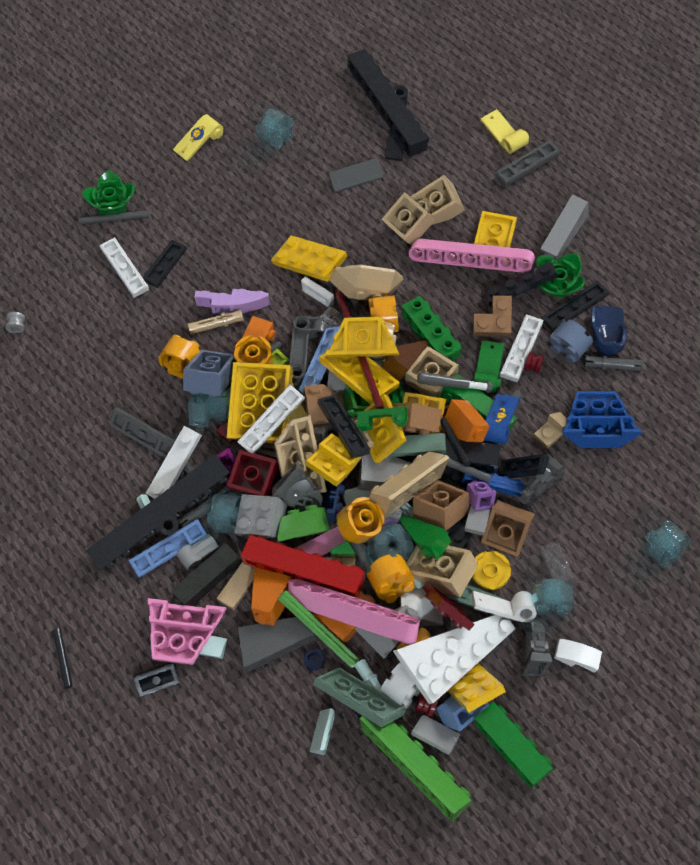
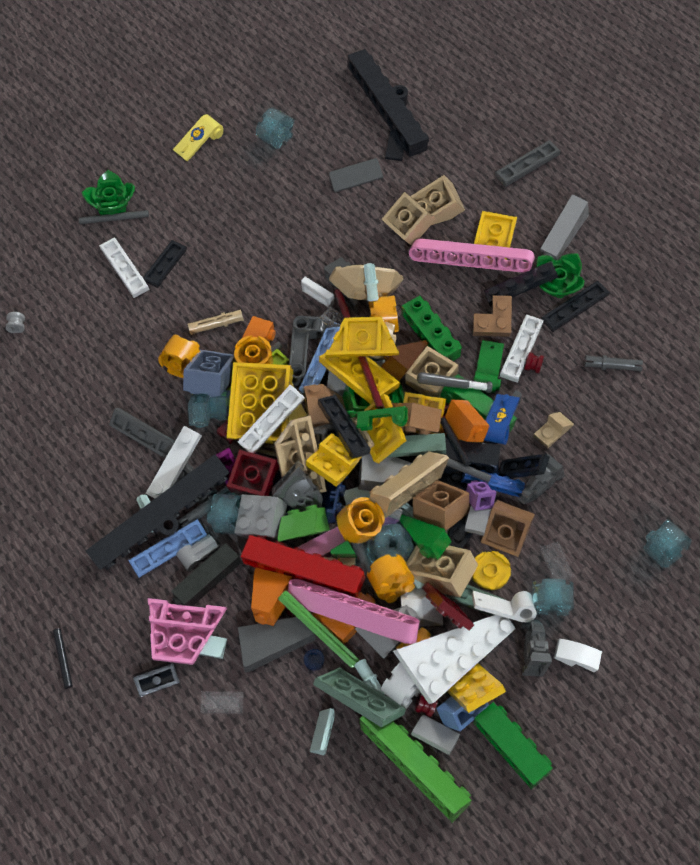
lavender slope [194,289,270,314] -> none
tan tile [217,542,275,610] -> none
yellow plate [271,235,348,282] -> none
light yellow door [480,109,529,154] -> none
sand blue brick [549,319,593,364] -> none
blue wedge [563,391,642,448] -> none
dark blue hair [590,306,628,356] -> none
none -> clear tile [200,692,244,714]
none -> light aqua axle [364,263,379,301]

